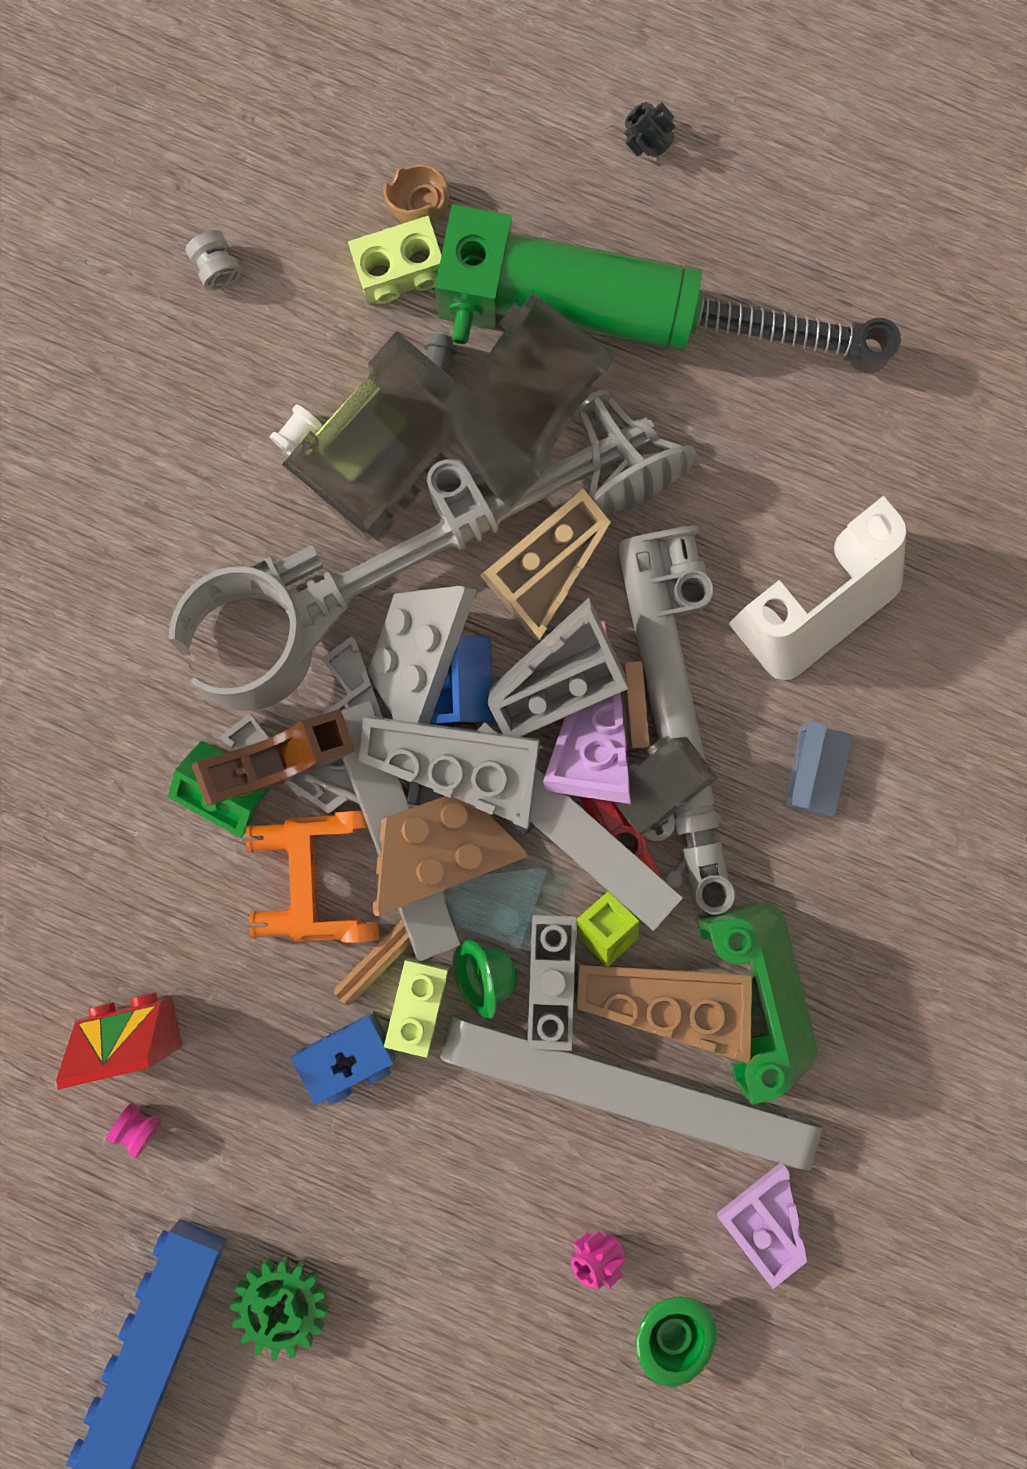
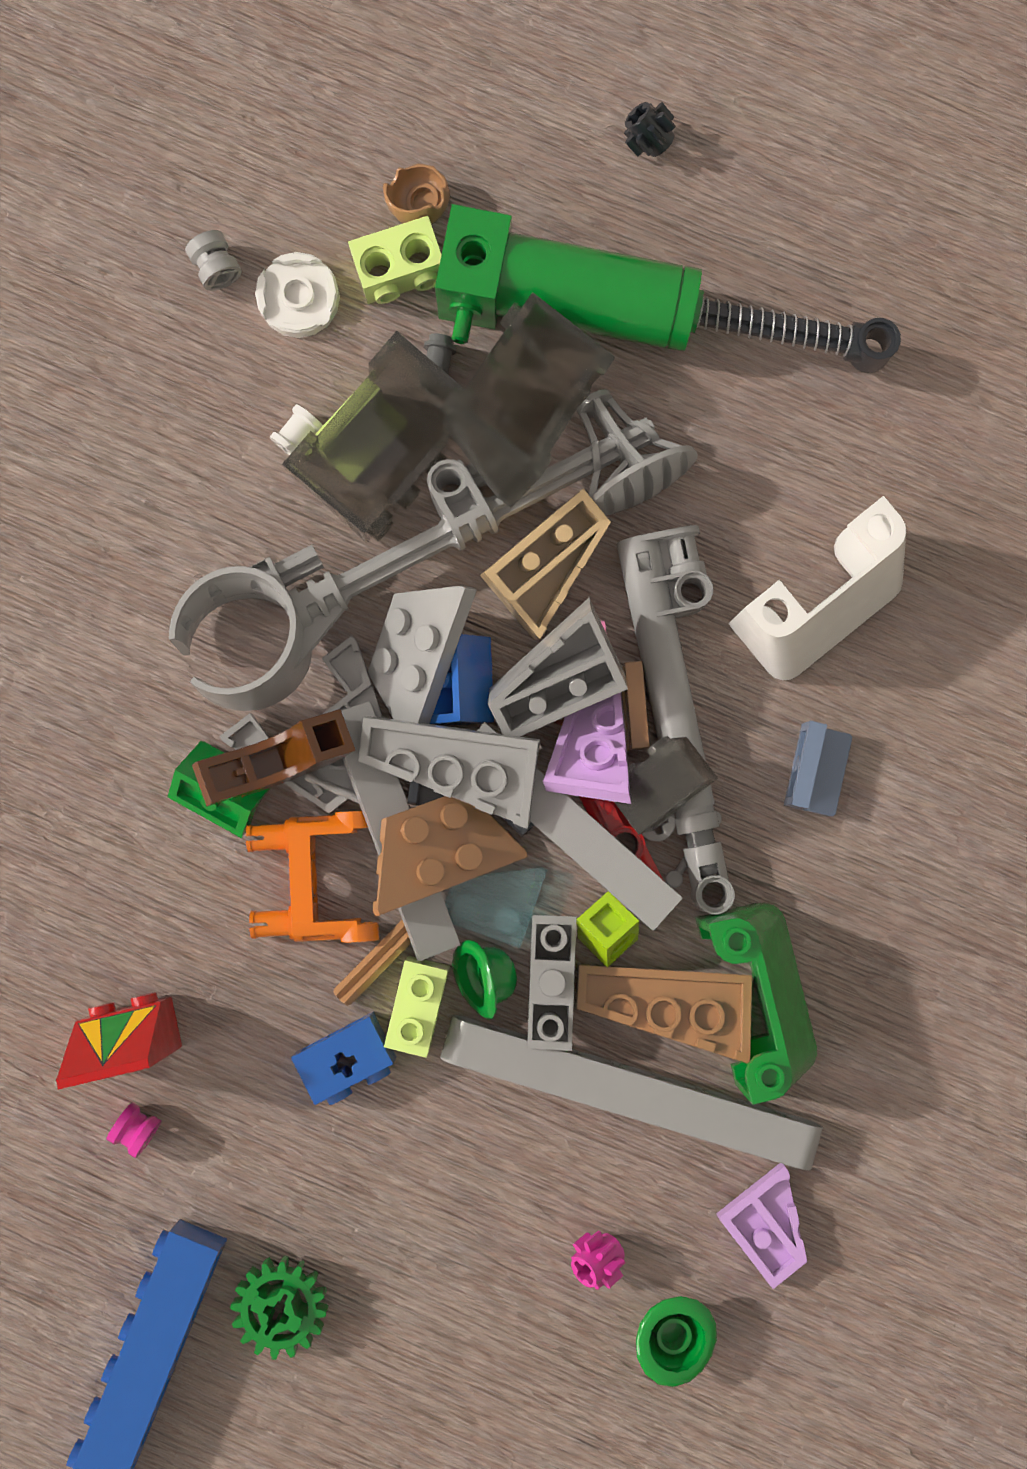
none -> white tile [255,252,340,338]

